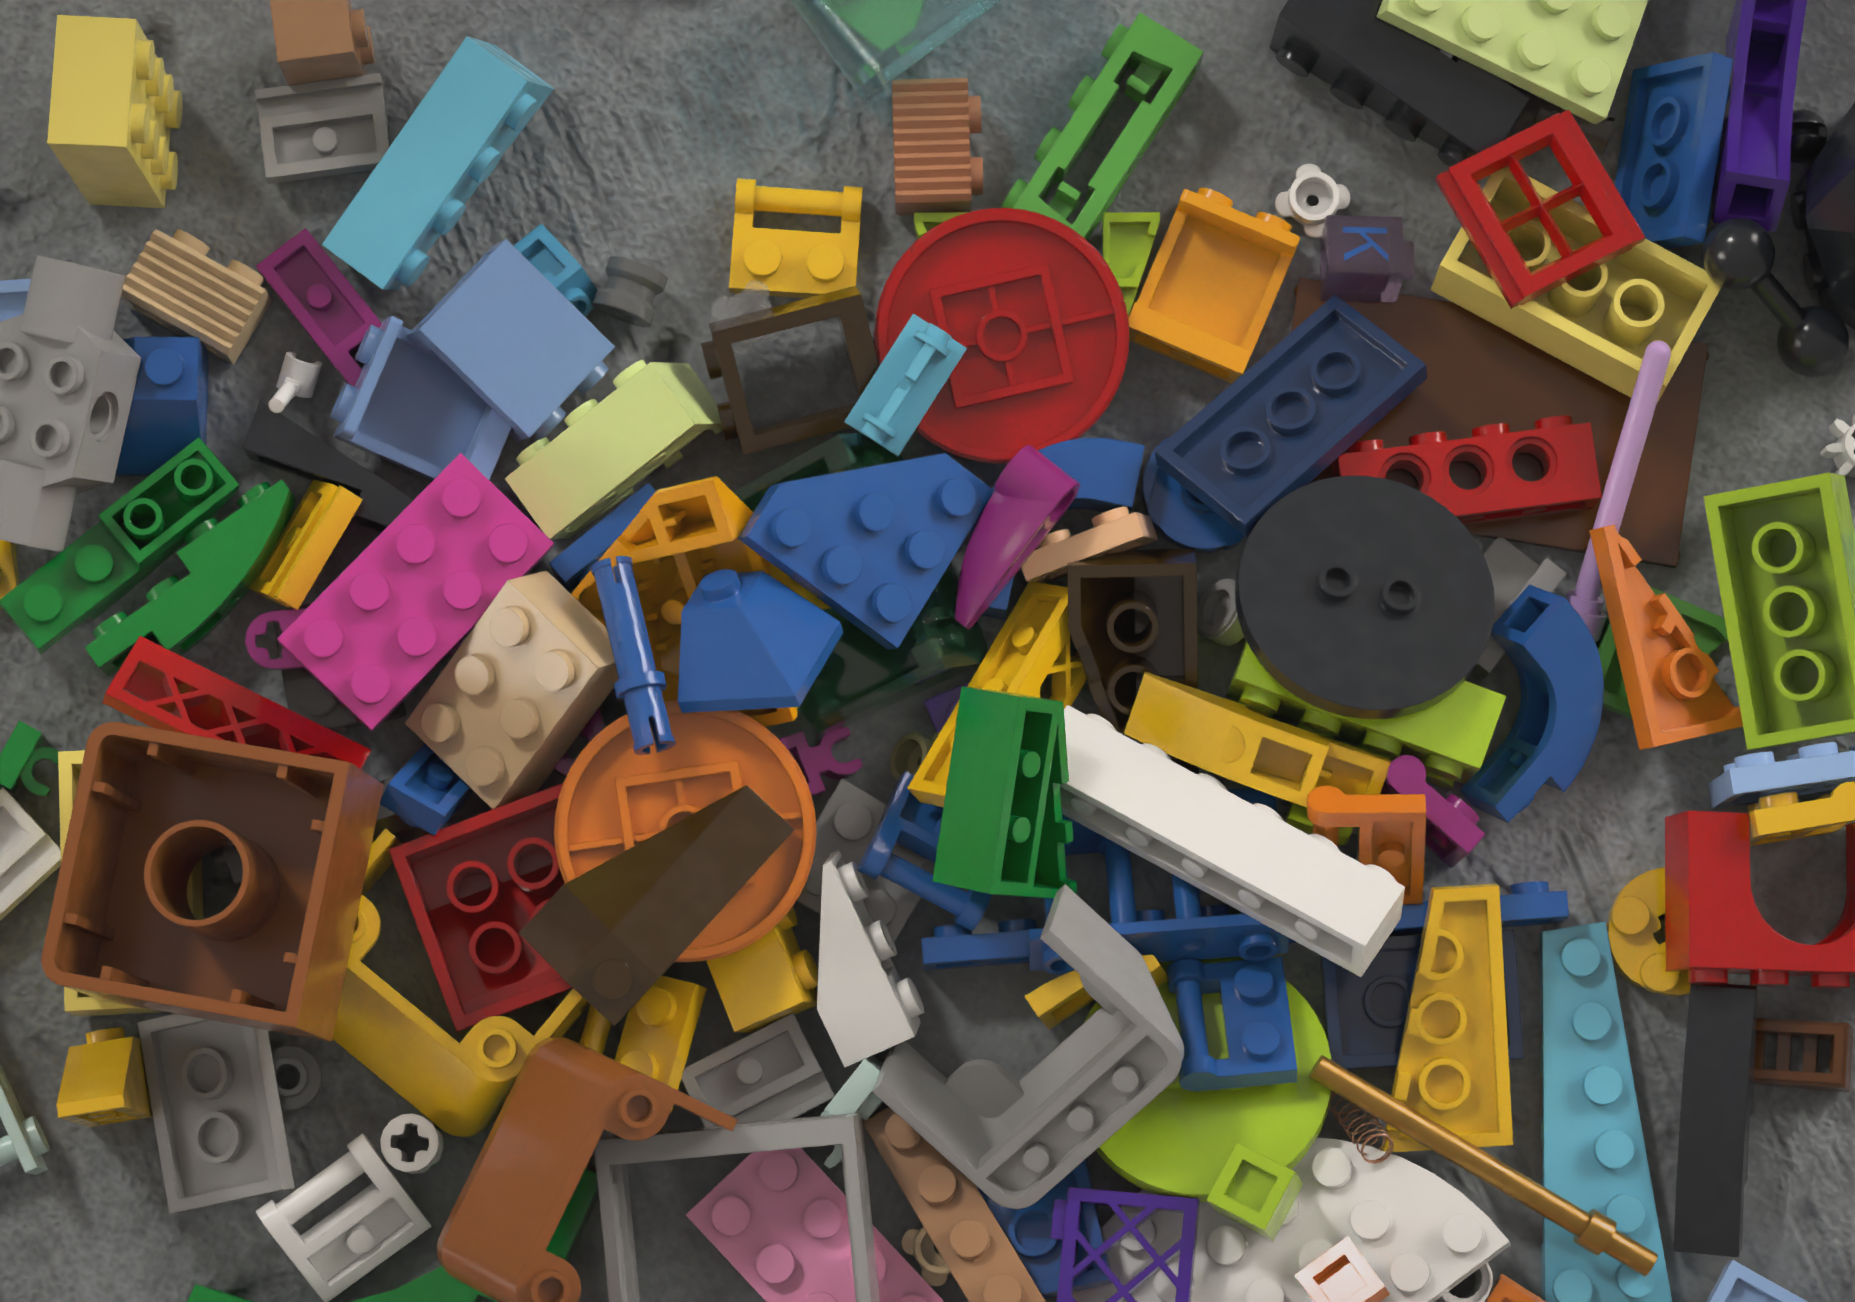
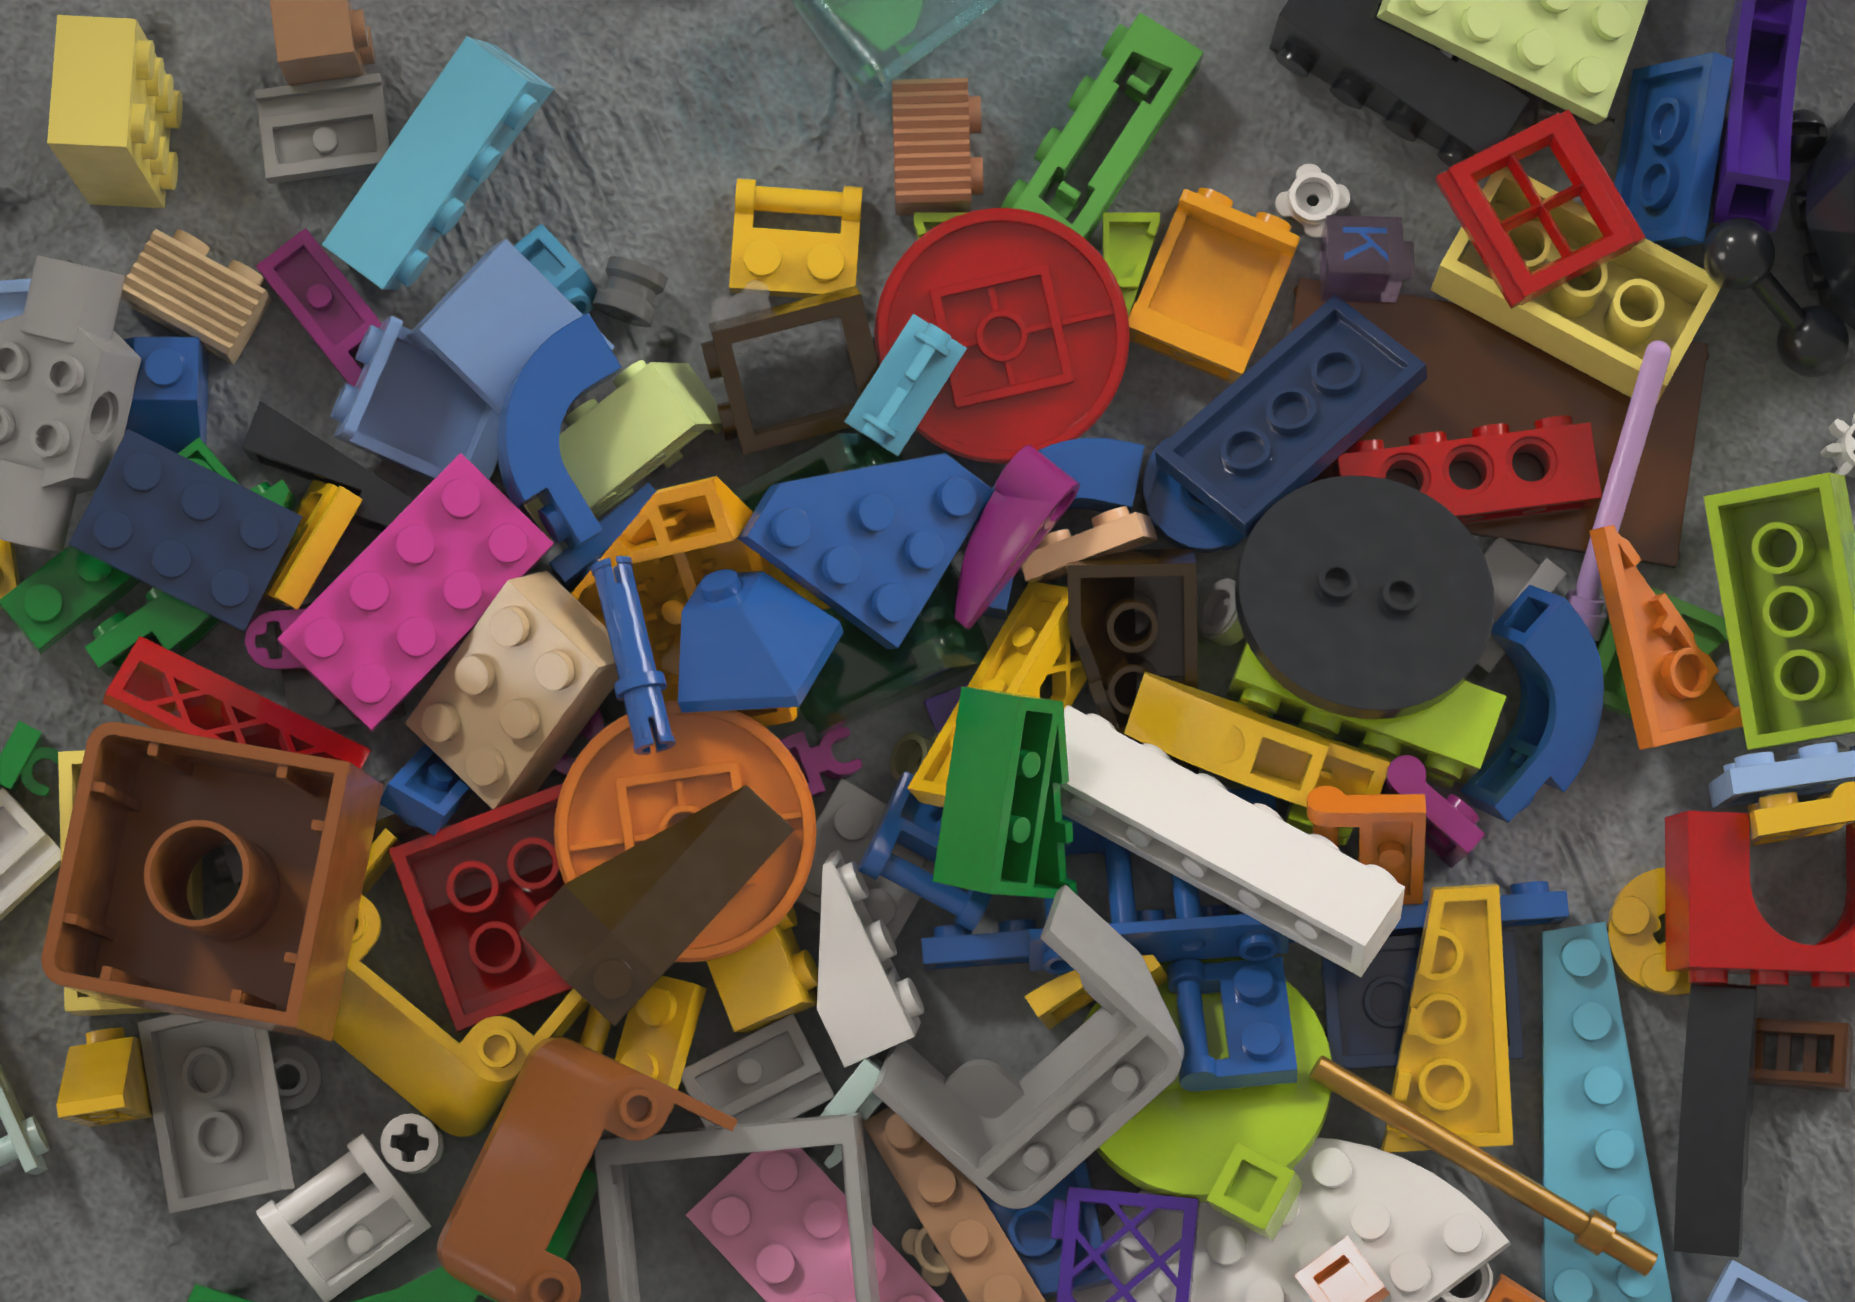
white hand [269,352,322,413] -> none
nougat piece [1329,1091,1394,1164] -> none
none -> dark blue plate [69,429,303,633]
none -> blue arch [497,312,622,552]

